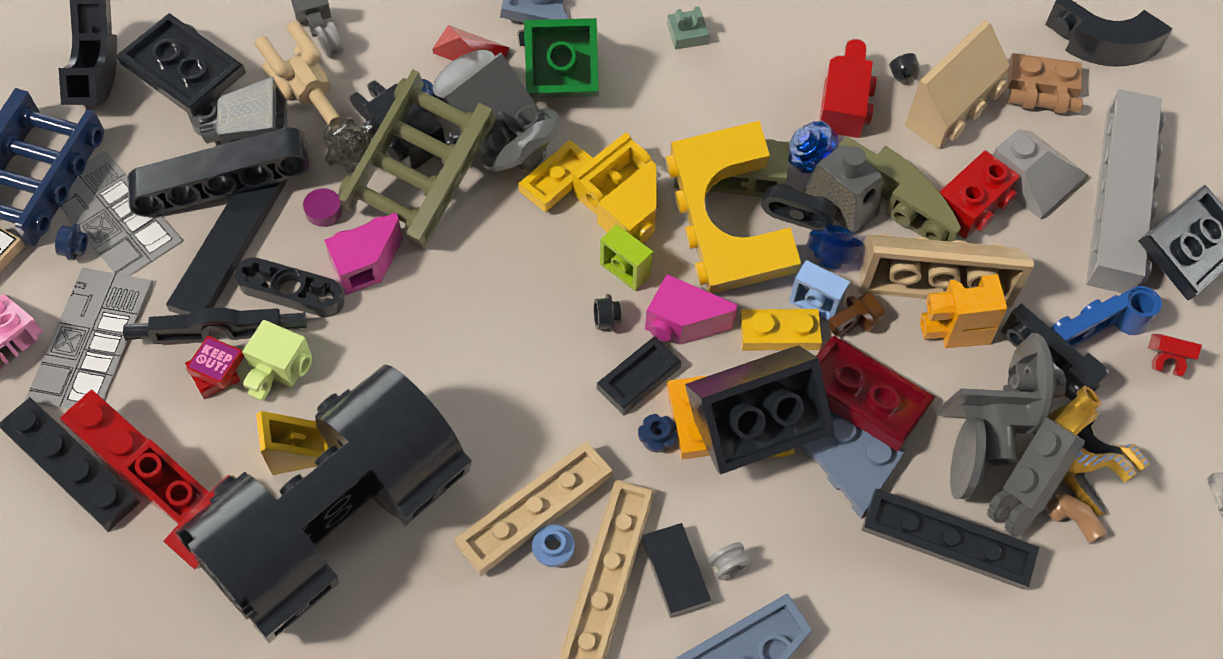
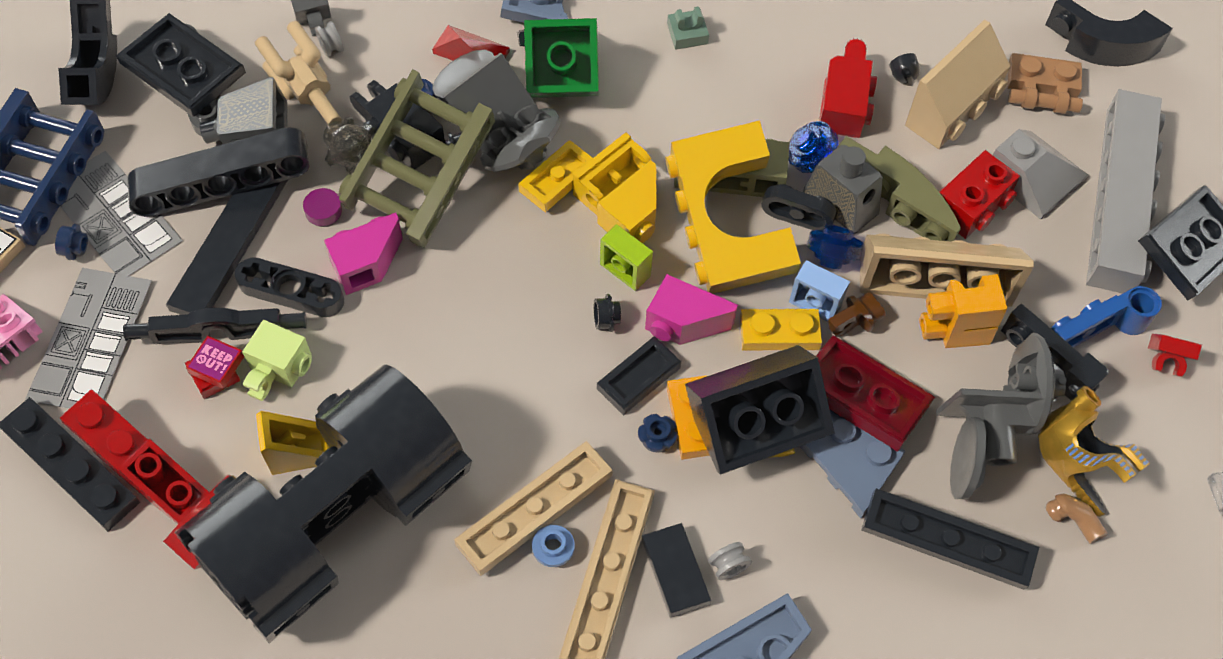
dark grey hinge [986,417,1085,537] -> none

